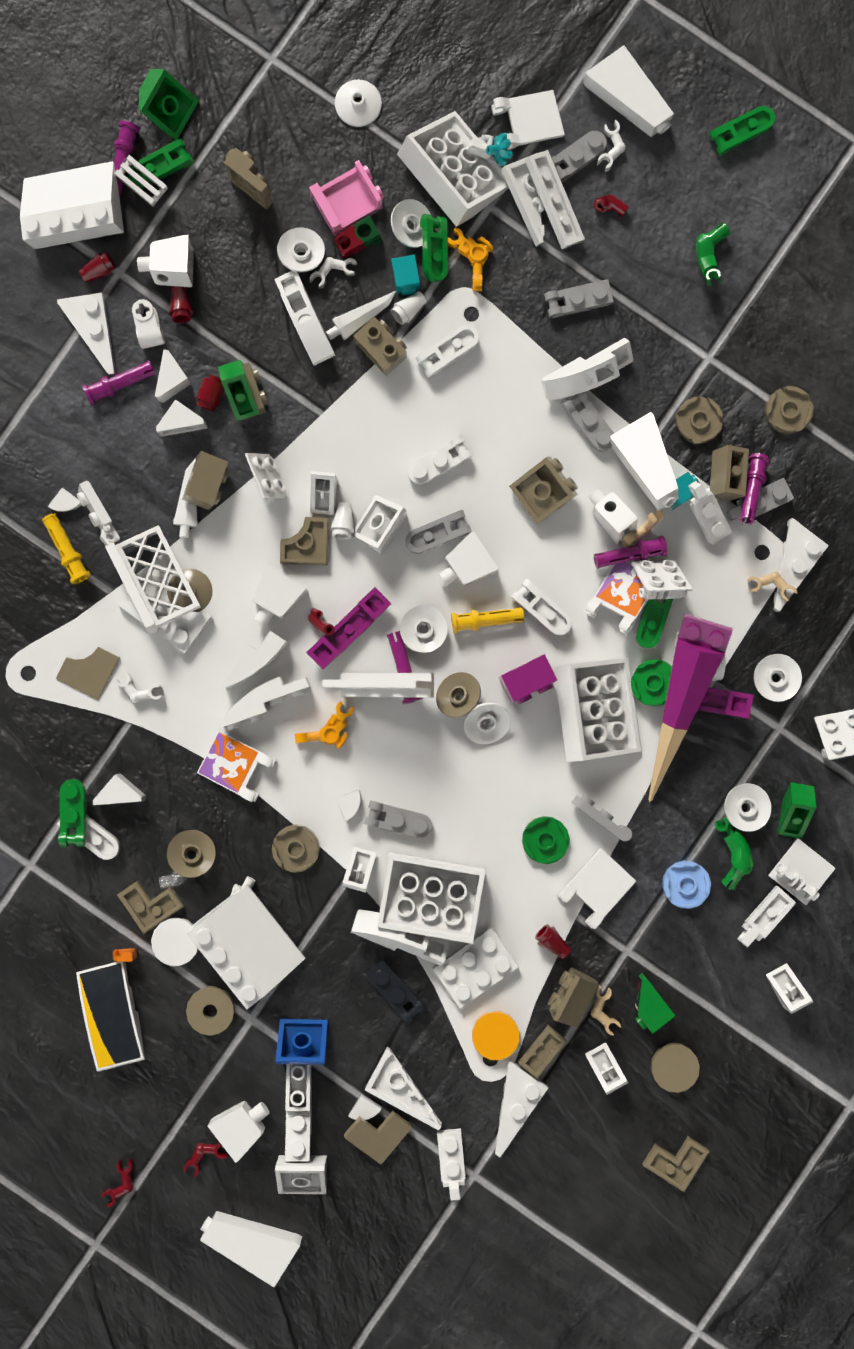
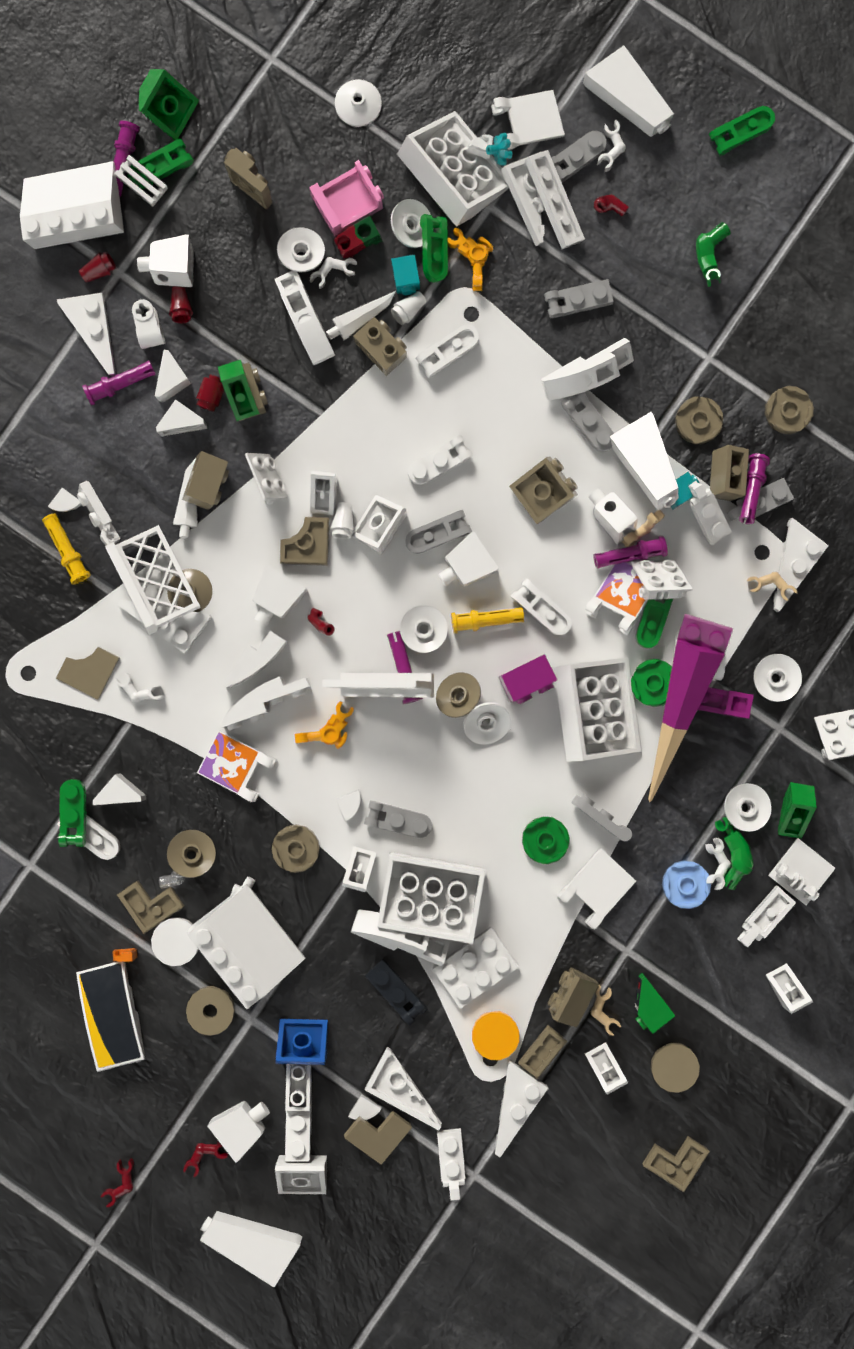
magenta slope [306,587,391,670] -> none
dark red cone [535,924,571,959] -> none
none -> white arm [705,838,731,890]

